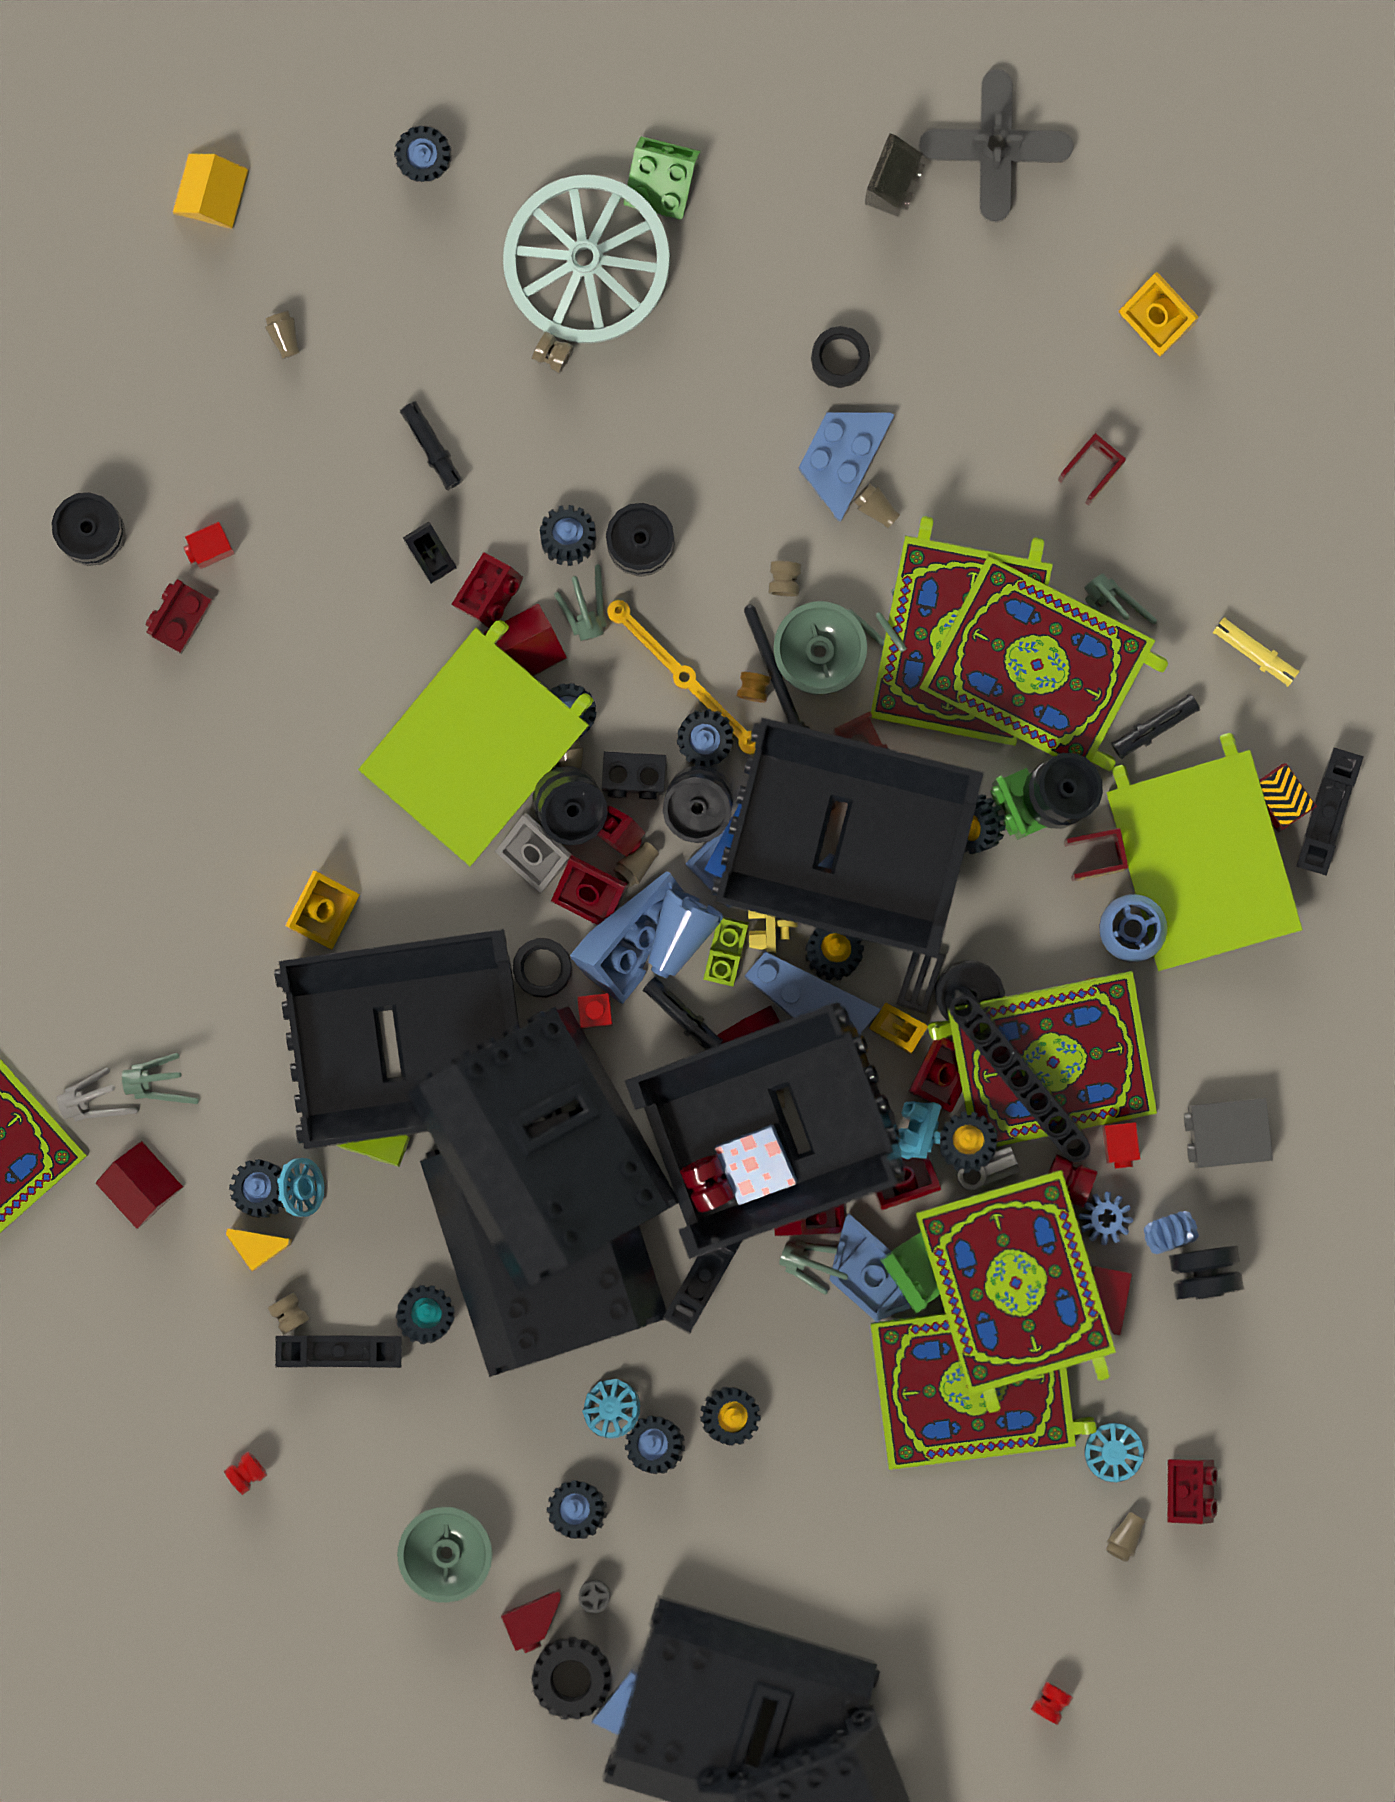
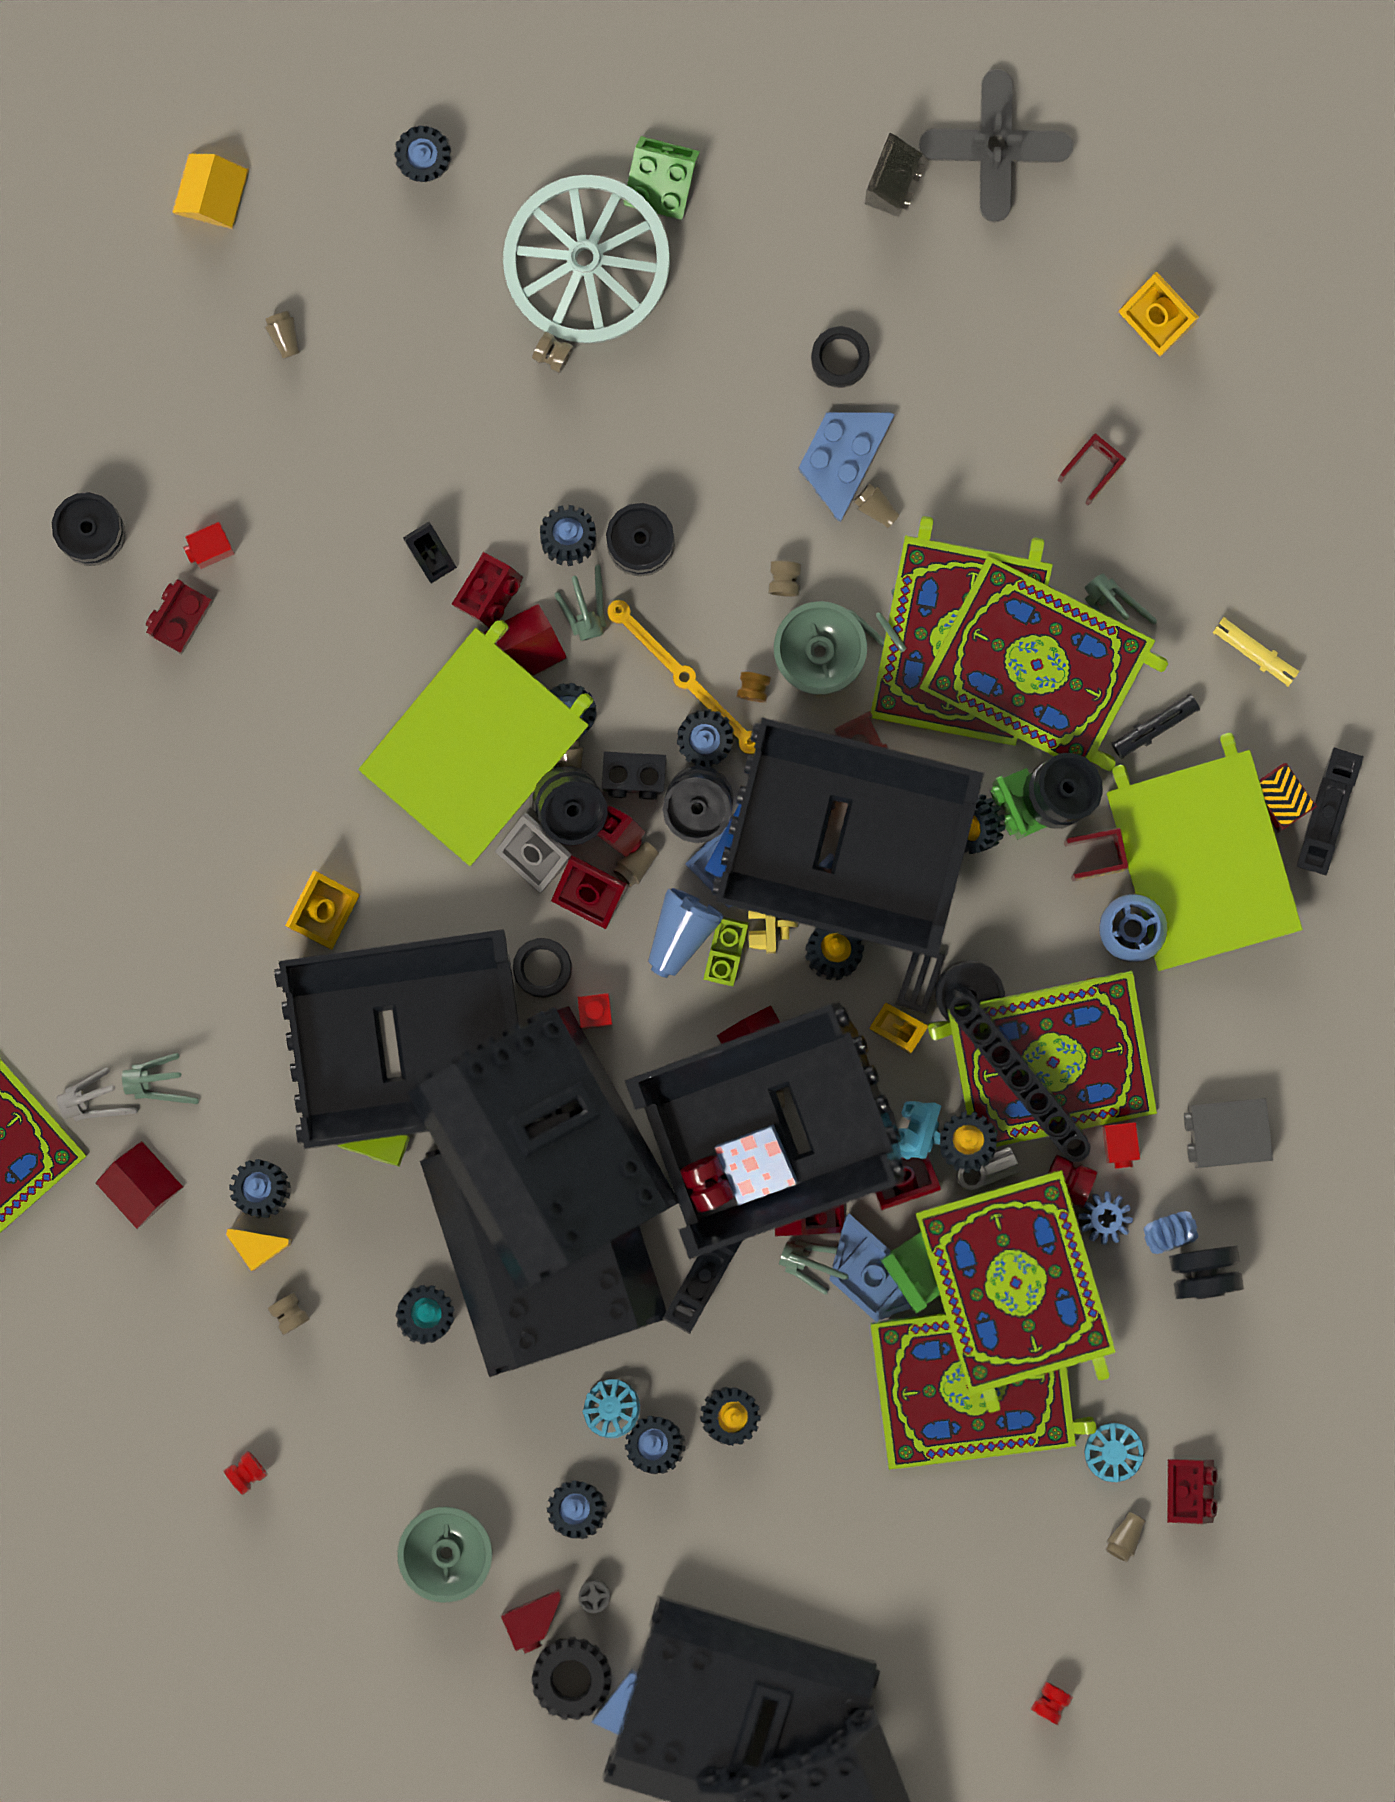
black slope [275,1335,402,1368] -> none
medium azure wheel [277,1158,325,1217] -> none
black pin [399,401,463,490] -> none
medium blue wedge [570,871,683,1004] -> none
black pin [642,976,723,1050] -> none
black piece [744,605,810,729] -> none
medium blue wedge [745,952,881,1035] -> none
dark red slope [908,1038,962,1113] -> none
dark red slope [1092,1266,1132,1336] -> none

